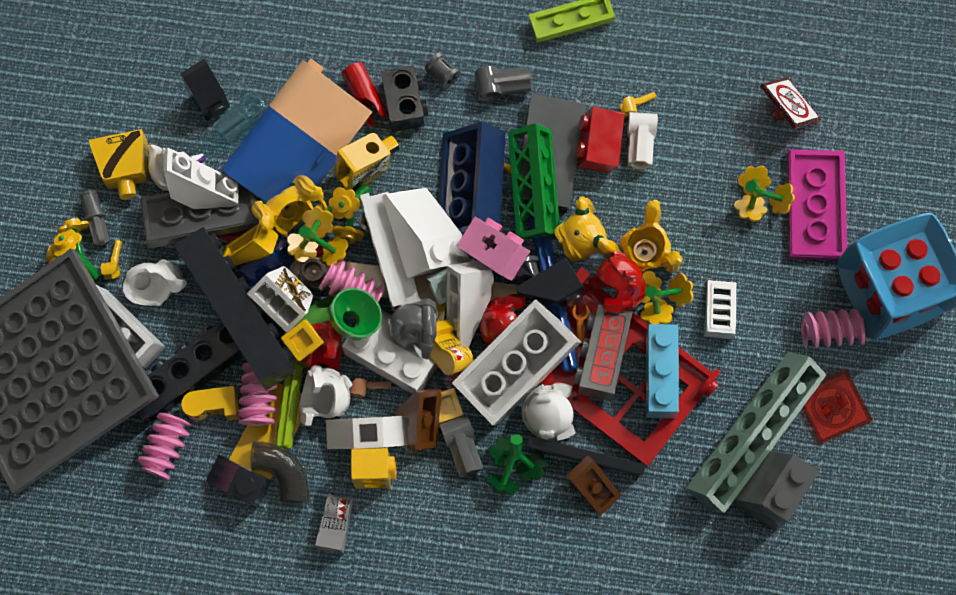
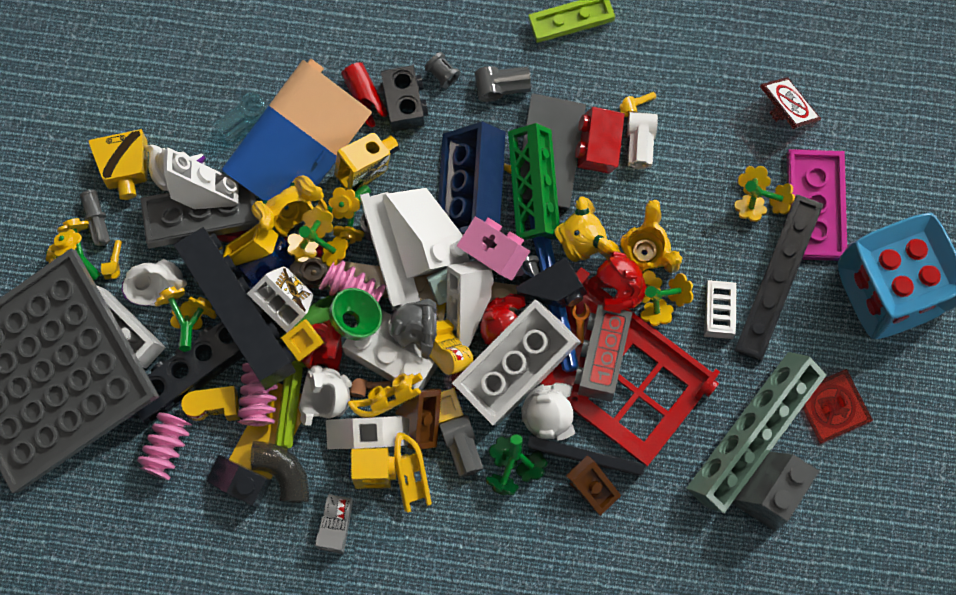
black slope [180,59,230,121] -> none
medium azure brick [646,324,679,418] -> none
bright pink piece [801,309,866,349] -> none
none -> plant [154,287,216,352]
none -> yellow piece [348,373,423,418]
none -> yellow piece [394,432,432,512]
none -> black tile [735,194,823,362]

